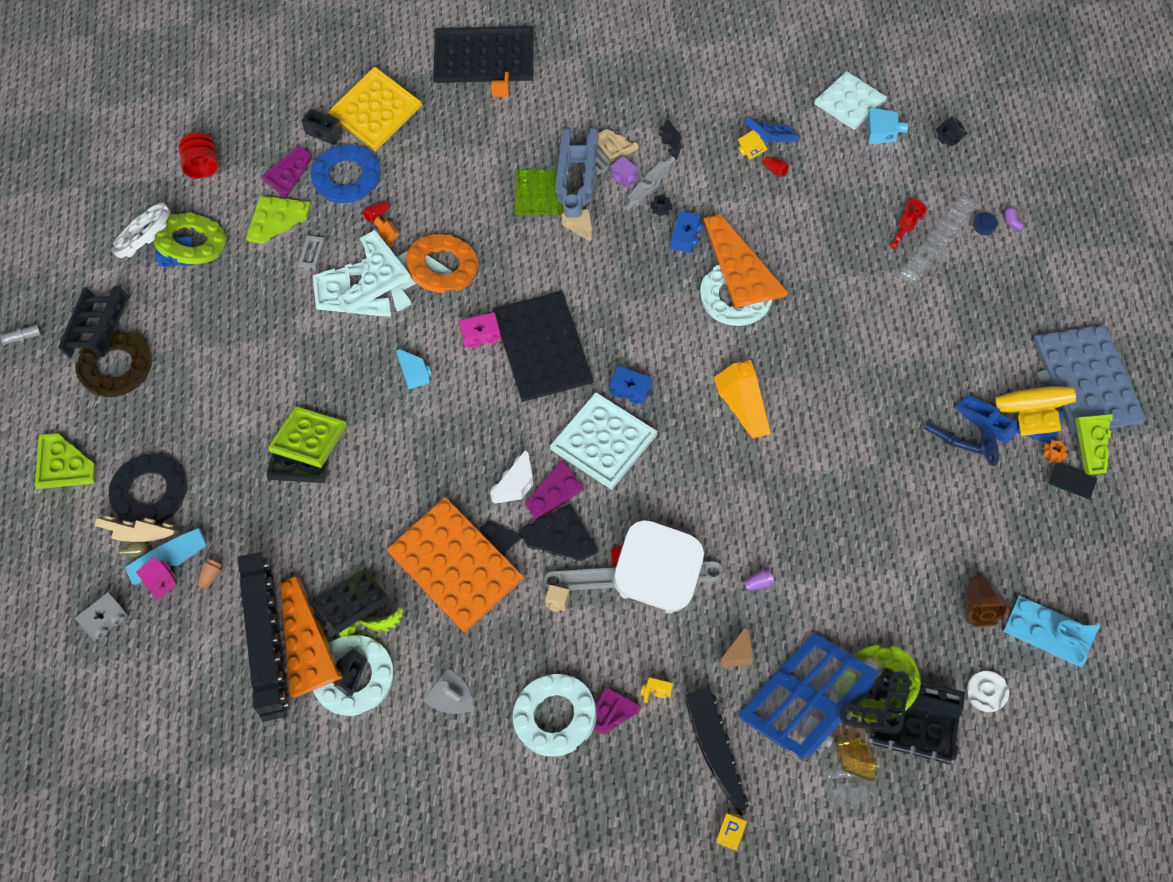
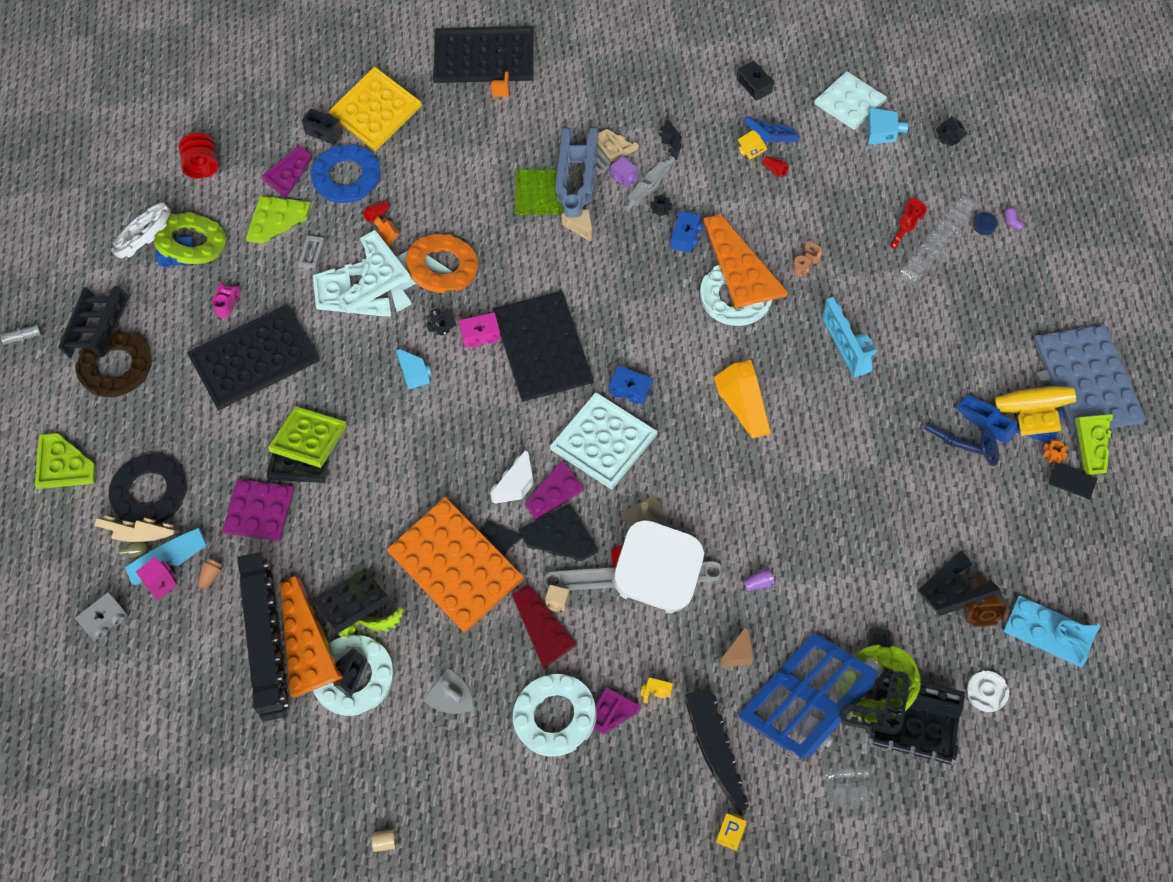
clear yellow slope [837,737,877,781] -> none
none -> black plate [187,304,319,411]
none -> dark pink piece [212,283,240,318]
none -> magenta plate [222,479,295,541]
none -> tan gear [372,829,396,852]
none -> black brick [425,307,457,336]
none -> dark red wing [512,584,576,669]
none -> dark tan shield [621,495,665,526]
none -> black brick [737,61,774,101]
none -> nougat leg [793,241,822,276]
none -> medium azure plate [822,297,877,377]
none -> black plate [868,629,890,647]
none -> black wing [918,551,1002,616]

